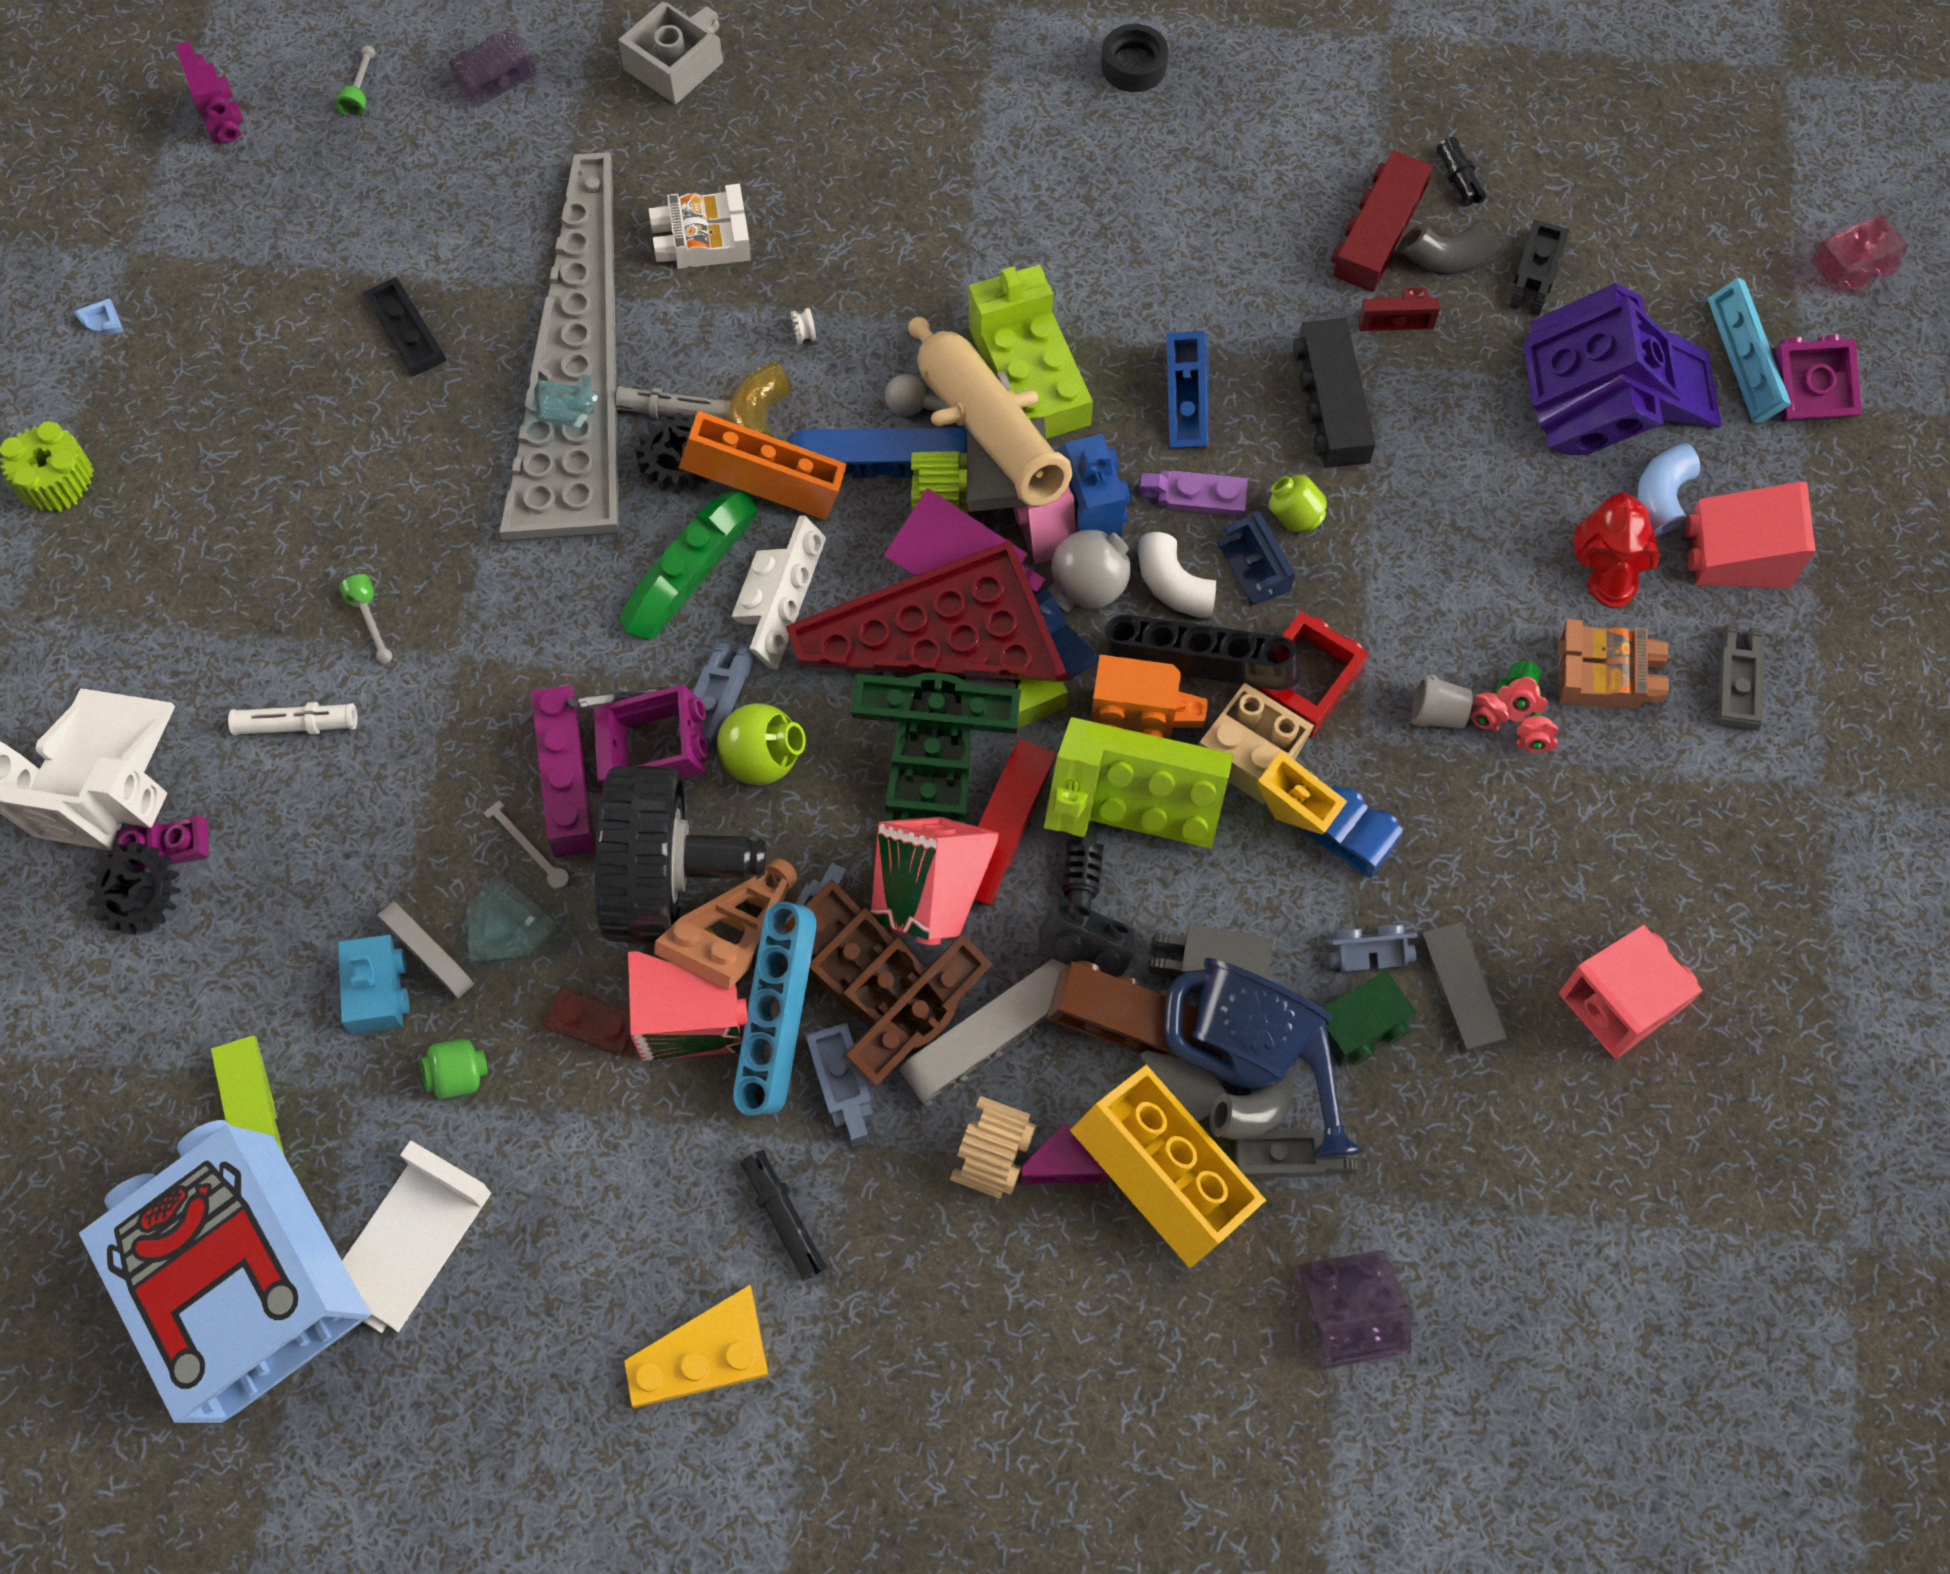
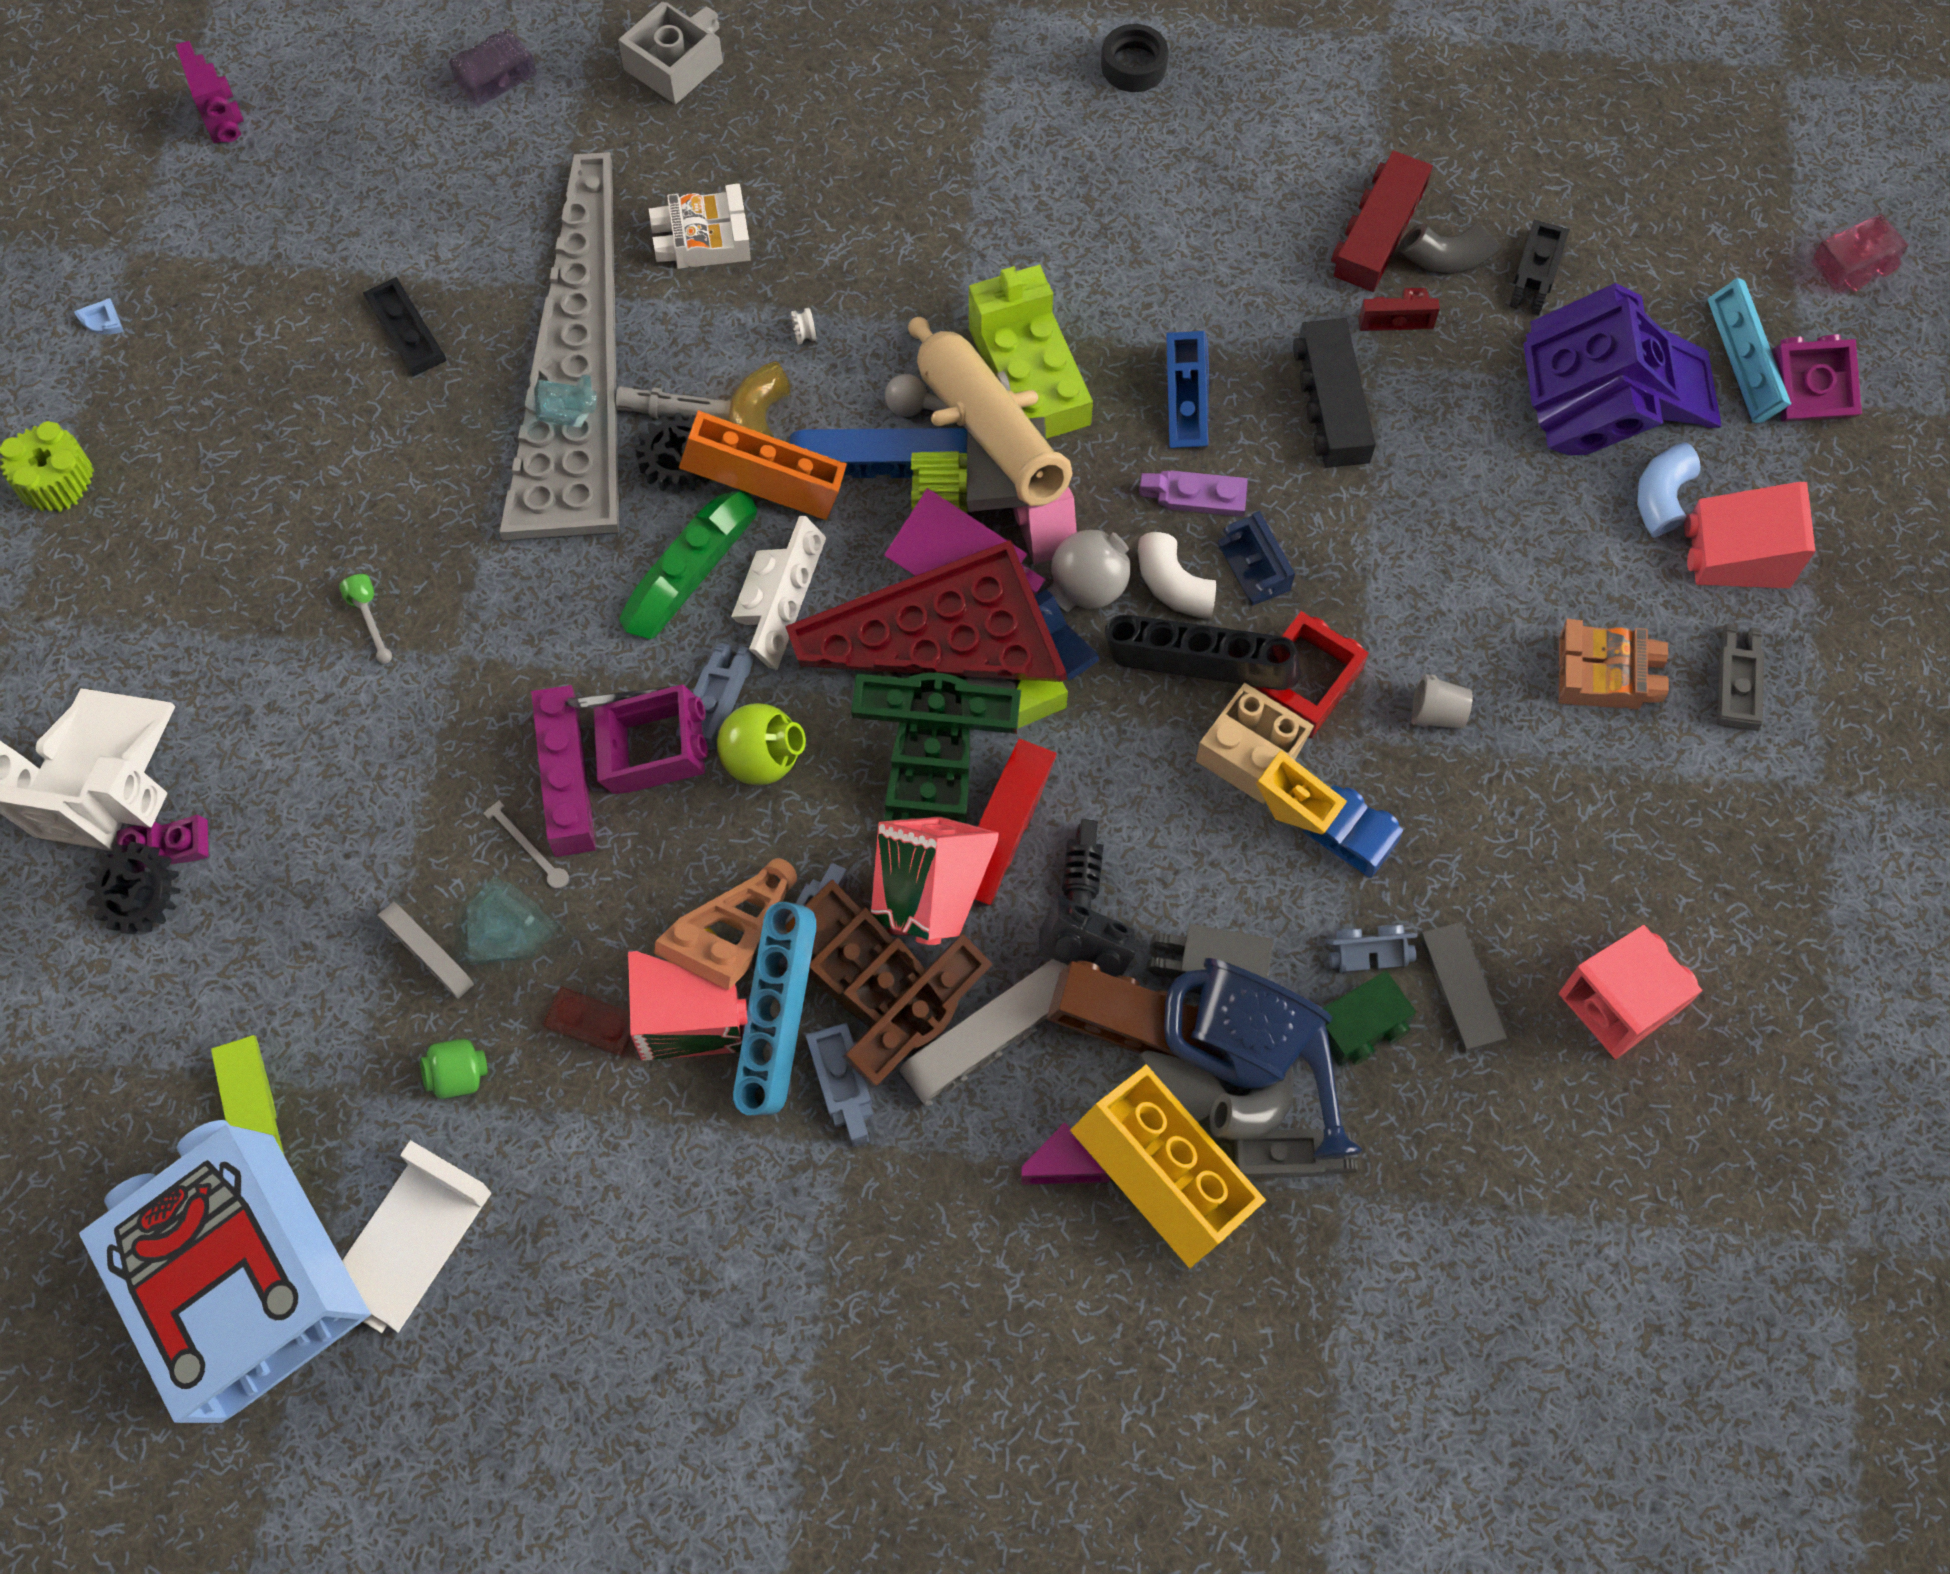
white pin [228,702,357,736] -> none
bright green hinge [335,45,375,116] -> none
dark azure brick [338,935,410,1035] -> none
black wheel [595,766,766,943] -> none
yellow wing [624,1285,769,1408] -> none
black pin [740,1150,828,1281] -> none
tan brick [950,1096,1037,1199] -> none
lime hinge [1044,717,1234,849] -> none
blue hinge [1057,434,1130,538] -> none
orange hinge [1091,655,1207,739] -> none
lime head [1269,475,1327,533] -> none
clear purple bracket [1298,1250,1412,1369] -> none
black pin [1436,137,1486,206] -> none
coral plant [1469,661,1558,753] -> none
red head [1572,492,1660,608] -> none

